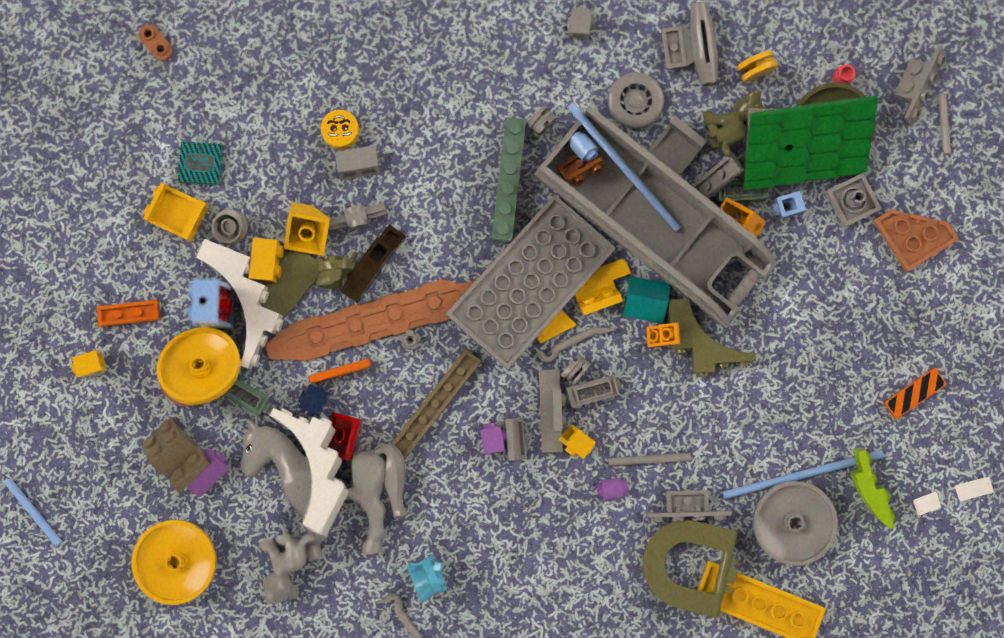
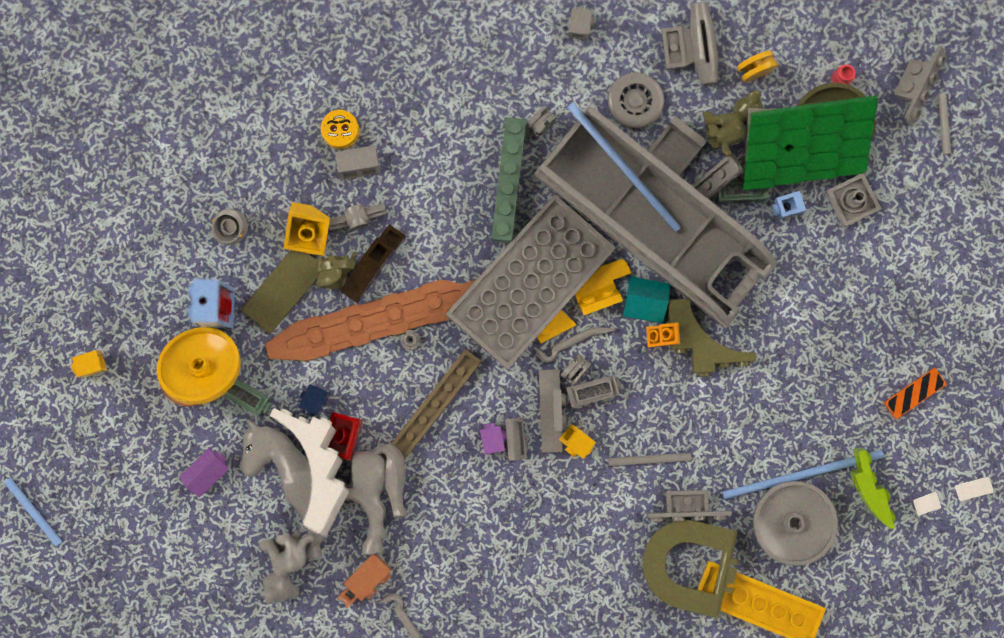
orange tile [96,299,161,327] -> none
yellow dish [131,520,217,605] -> none
nougat plate [139,24,173,61] -> none
dark tan bracket [141,417,210,493] -> none
yellow panel [143,182,209,242] -> none
tile [178,142,223,185] -> none
white arch [196,239,284,370] -> none
yellow brick [248,238,284,283] -> none
orange tile [309,359,372,384] -> none
medium azure hair [407,554,448,602] -> none
dark orange bracket [556,154,605,187] -> none
light blue brick [569,131,599,162] -> none
medium lavender brick [597,478,628,500] -> none
light orange torso [720,197,766,238] -> none
nougat plate [872,209,959,272] -> none
none -> nougat brick [337,553,392,608]

